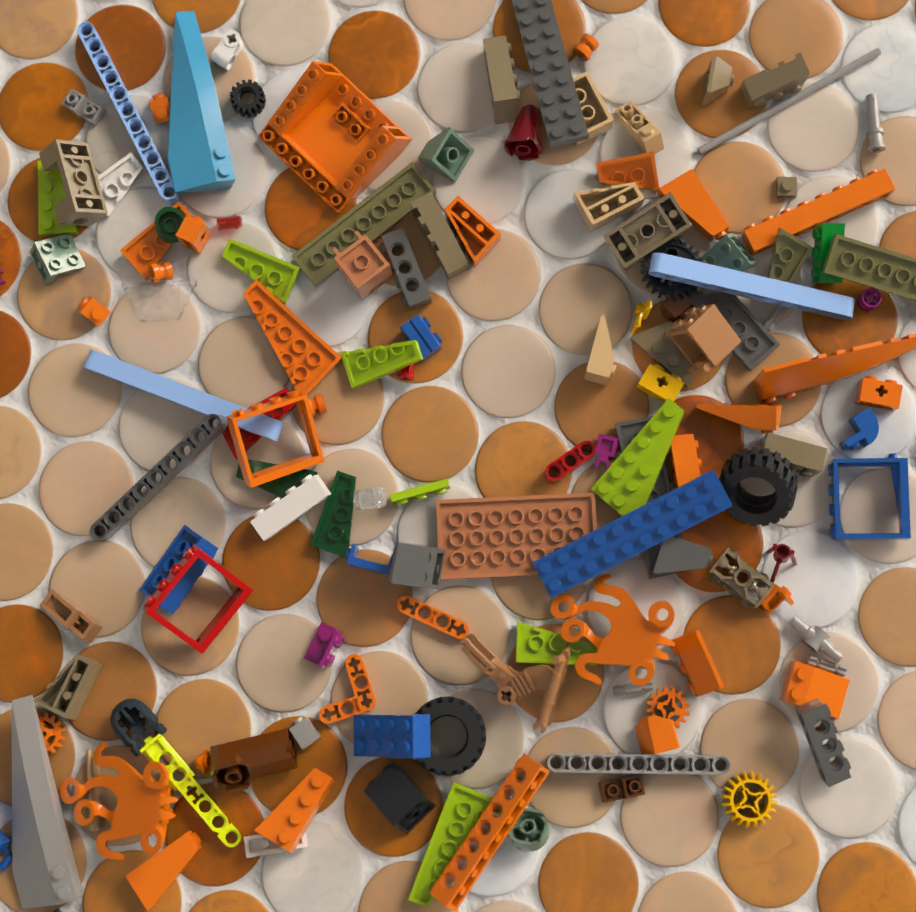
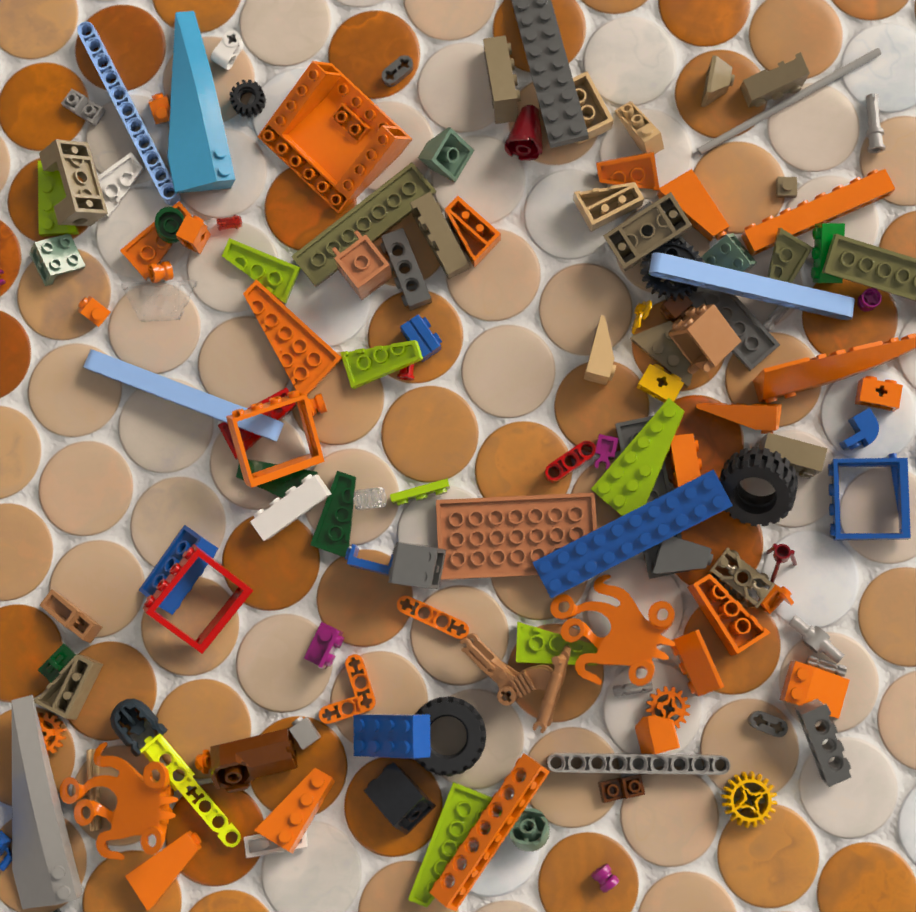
dark grey beam [90,414,227,540] -> none
orange wheel [573,34,599,61] -> none
none -> dark green hips [38,643,76,683]
none -> dark grey beam [382,55,413,87]
none -> magenta wheel [591,863,619,893]
none -> orange wedge [687,574,770,656]
none -> dark grey beam [749,711,788,737]

